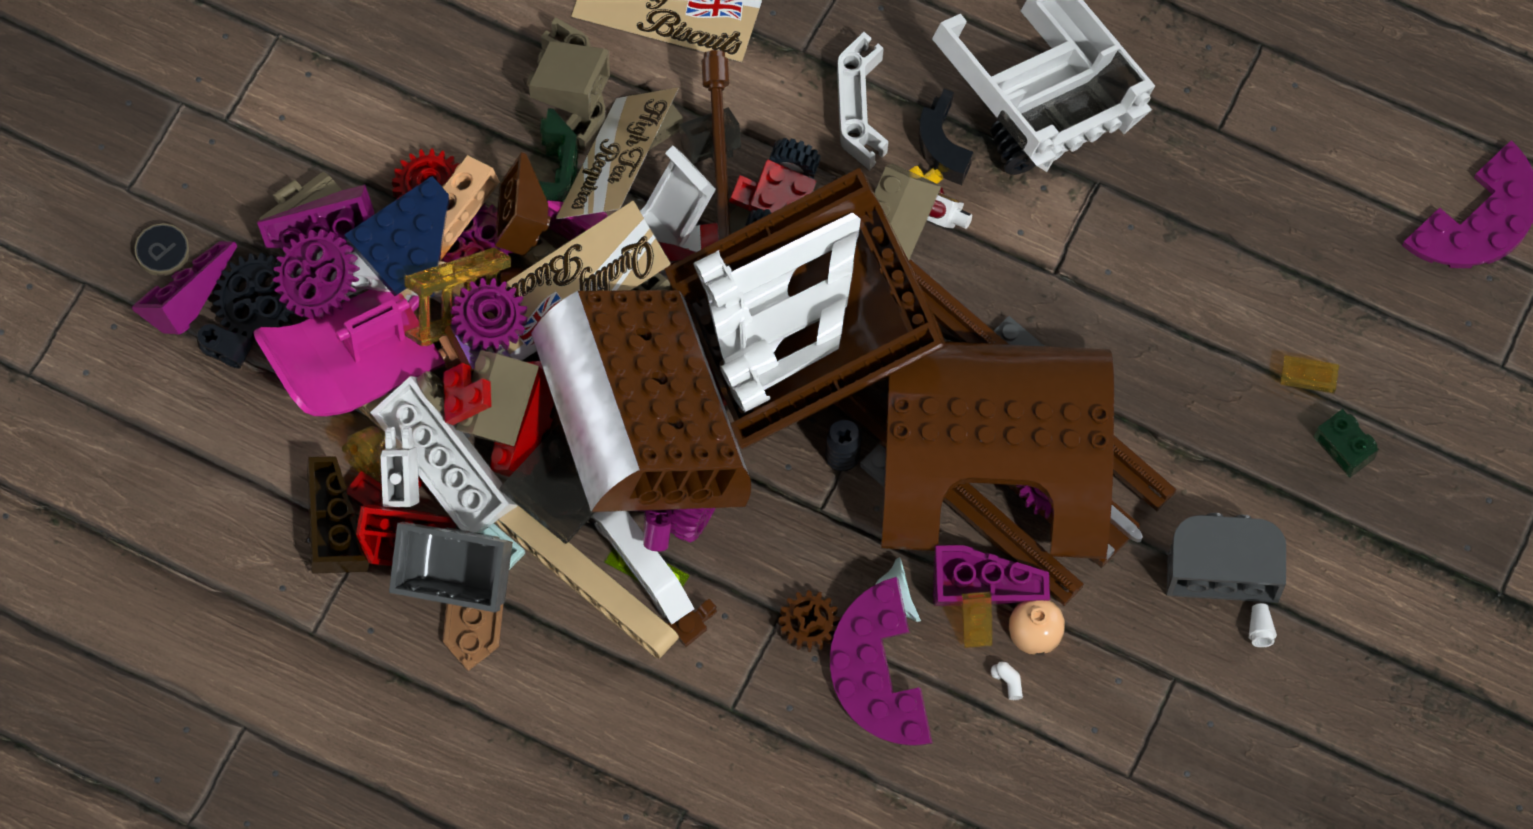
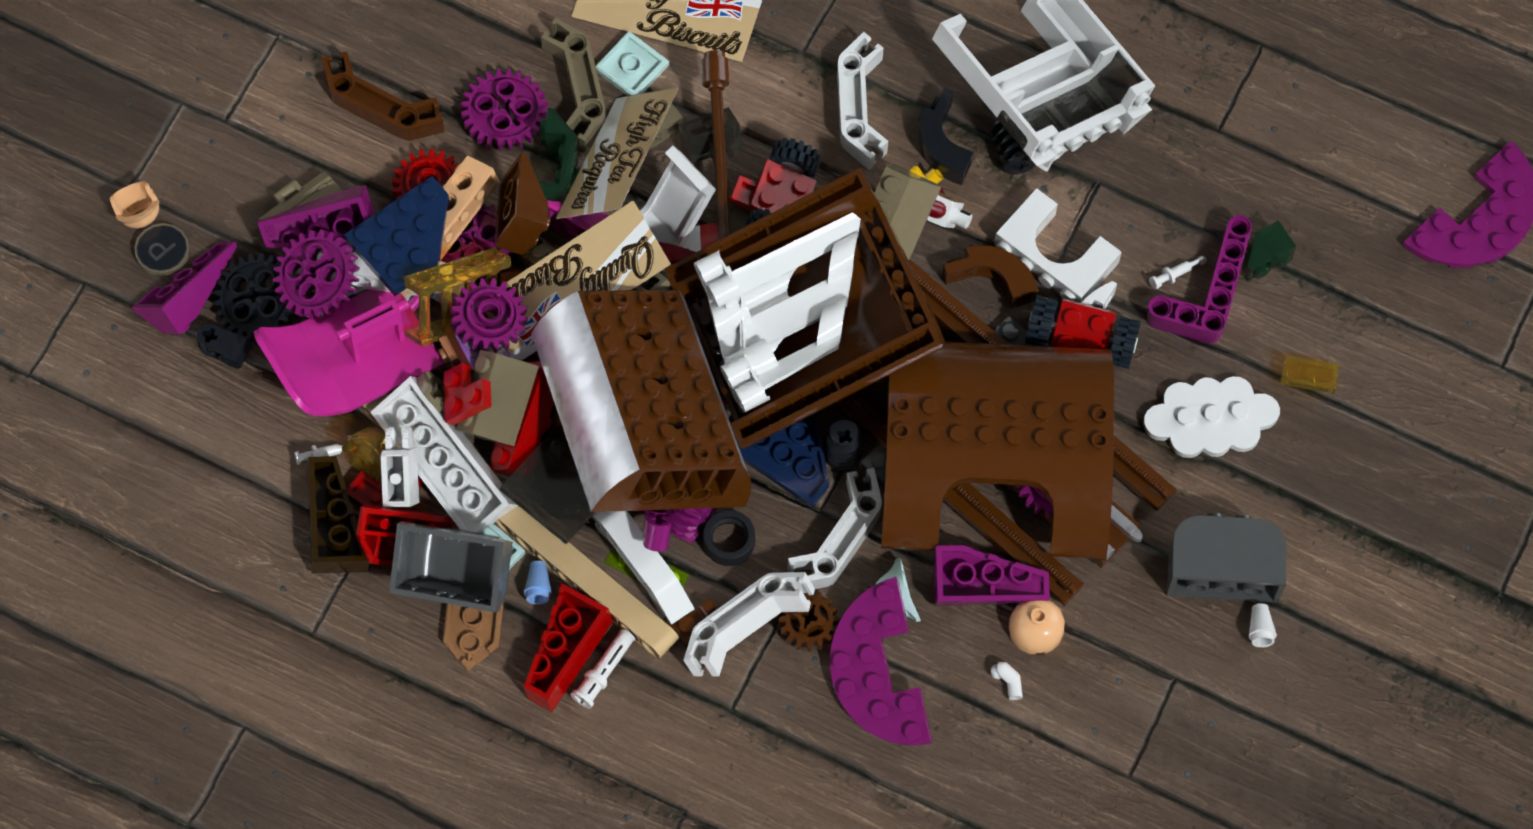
dark tan slope [527,41,610,120] -> none
clear yellow plate [962,592,992,648] -> none
clear green brick [1314,409,1379,478] -> none
none -> light nougat helmet [110,181,159,229]
none -> white piece [294,441,361,465]
none -> reddish brown piece [321,51,445,141]
none -> magenta gear [461,68,548,152]
none -> light blue cone [524,561,552,605]
none -> red wedge [524,583,613,713]
none -> white pin [570,629,635,709]
none -> light aqua tile [595,31,669,96]
none -> white piece [683,572,815,676]
none -> black tyre [703,510,755,566]
none -> dark blue wing [734,413,829,509]
none -> white piece [788,468,882,589]
none -> reddish brown arch [942,245,1038,308]
none -> white arch [994,188,1122,303]
none -> plate [1025,295,1141,369]
none -> white slope [1081,281,1117,309]
none -> white plate [1143,376,1280,458]
none -> magenta beam [1145,215,1252,343]
none -> white piece [1149,256,1207,289]
none -> clear green slope [1244,220,1296,281]

